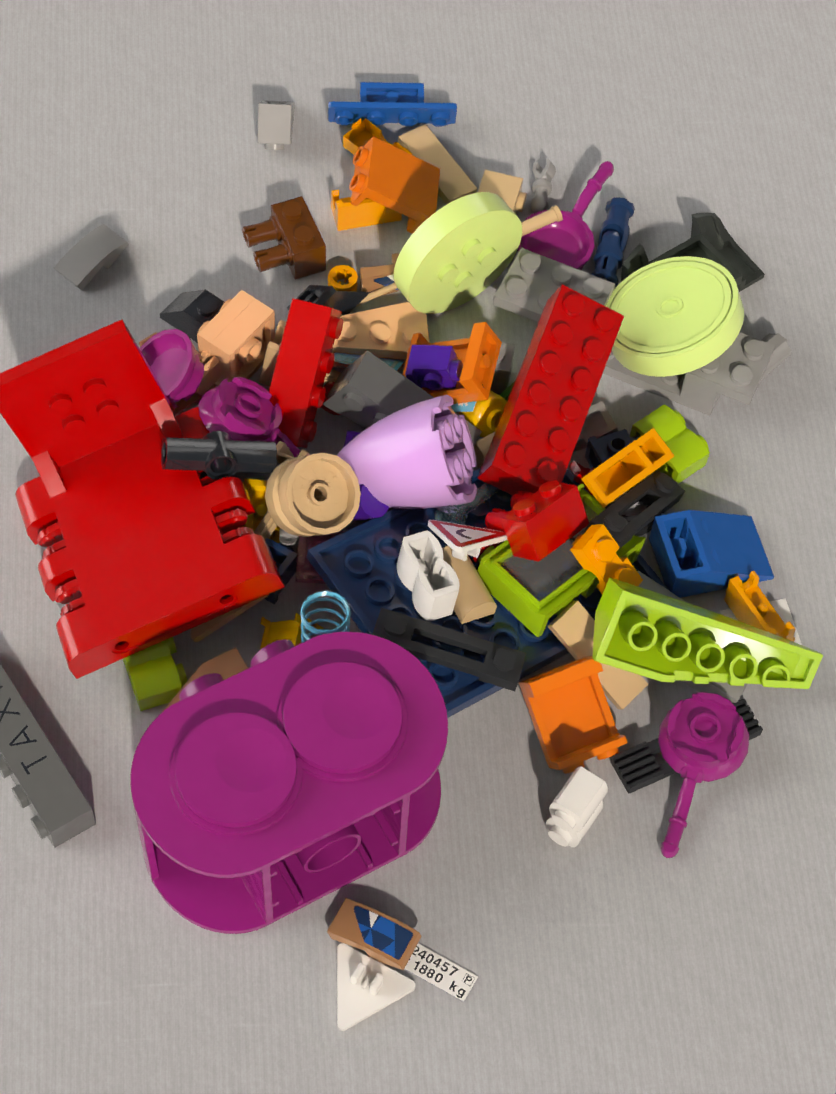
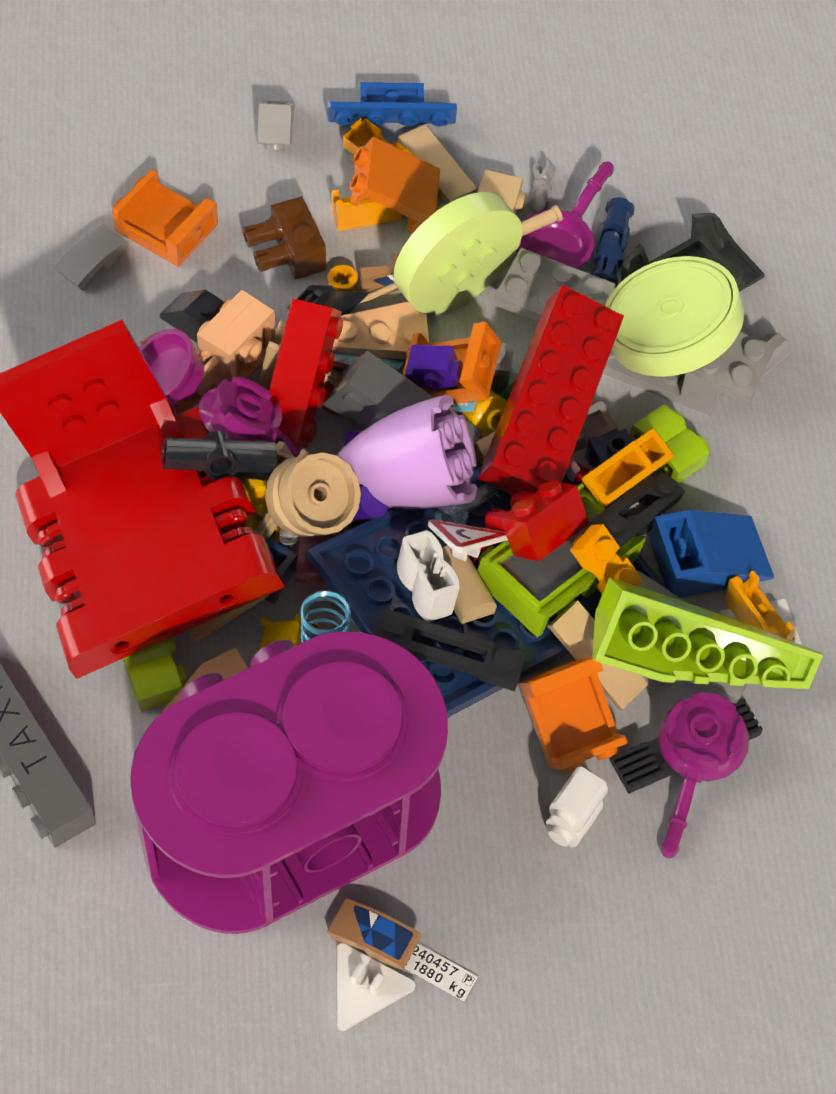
none -> orange panel [112,169,218,267]

